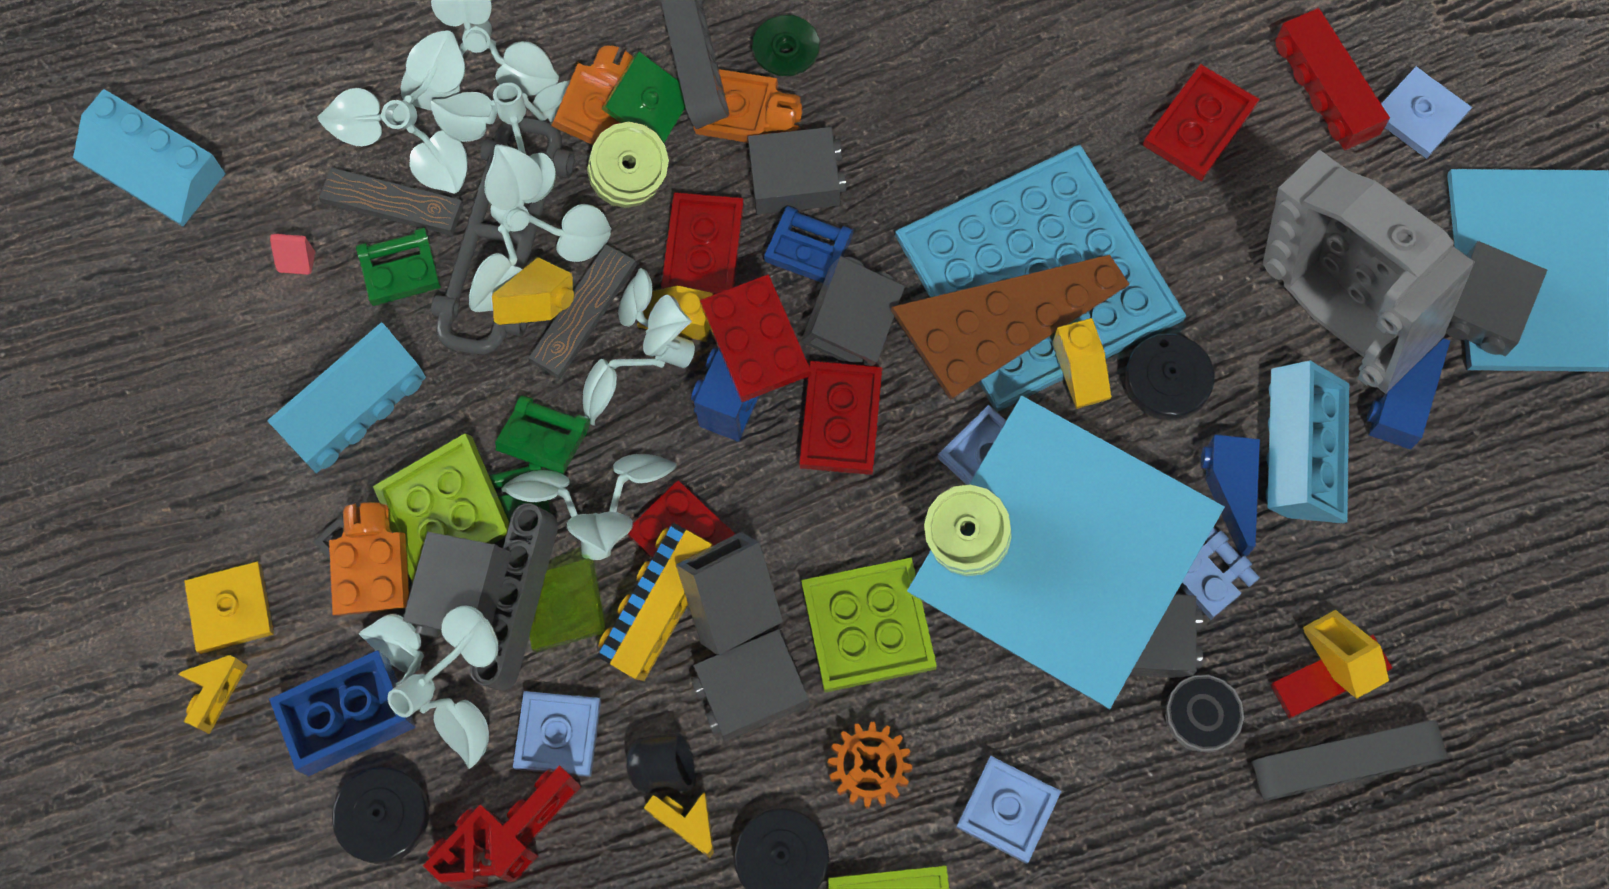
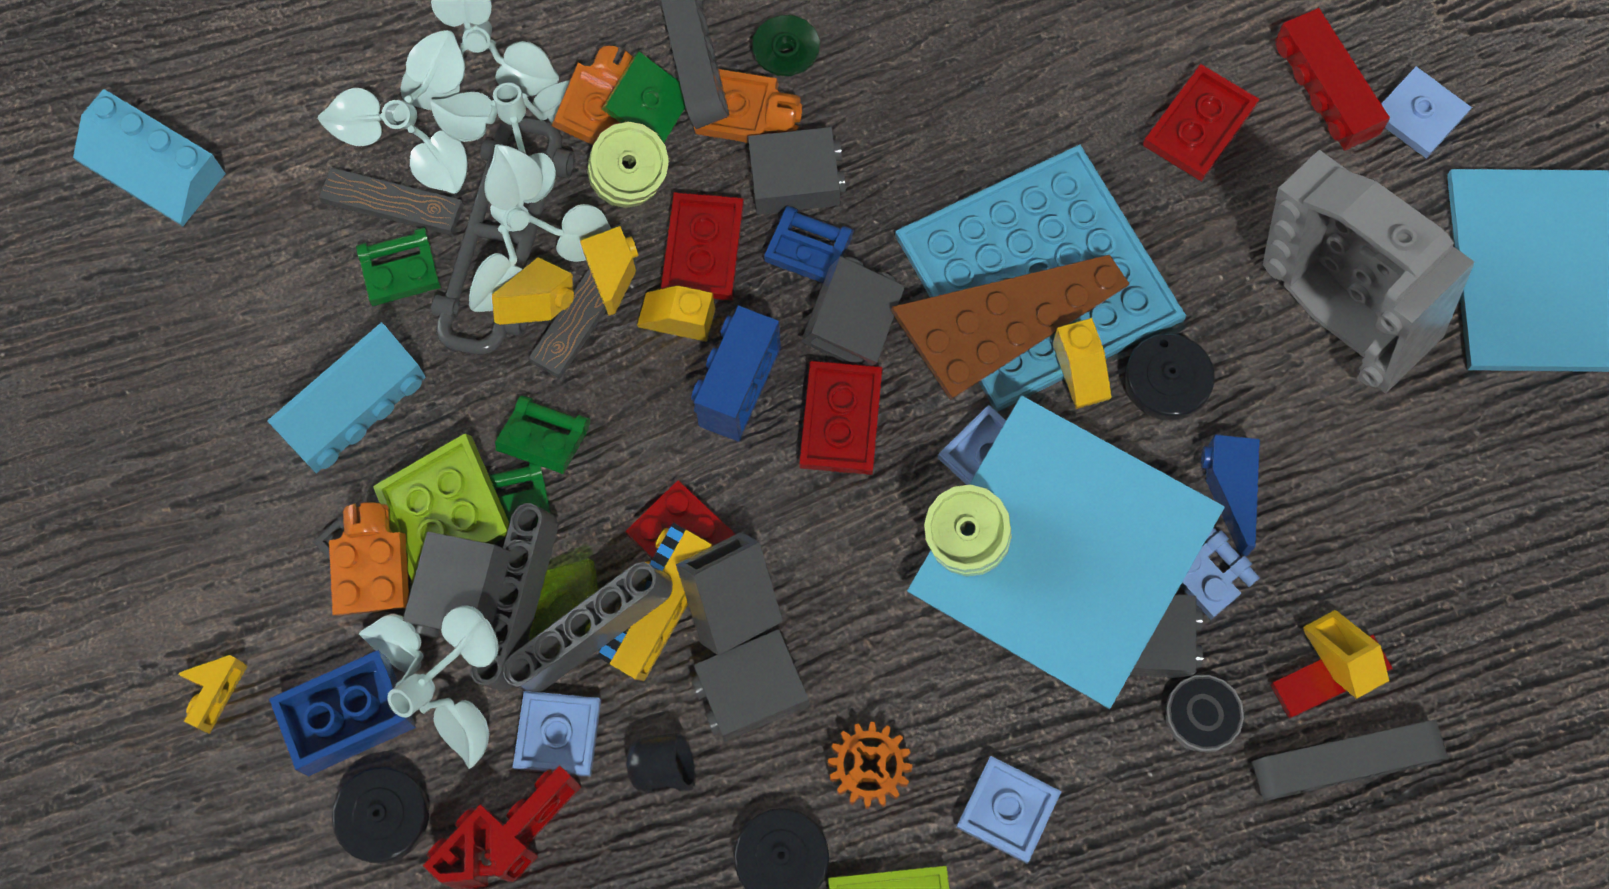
yellow plate [184,561,274,654] -> none
coral slope [270,234,315,275] -> none
light aqua plant [501,454,677,560] -> none
light aqua plant [583,268,695,426] -> none
yellow slope [644,793,714,858] -> none
red plate [700,274,811,403] -> none
lime plate [801,557,937,693] -> none
medium azure slope [1266,360,1349,523] -> none
blue slope [1367,338,1450,450] -> none
dark grey brick [1446,241,1547,357] -> none
none -> dark grey beam [503,562,673,692]
none -> yellow slope [580,226,639,316]

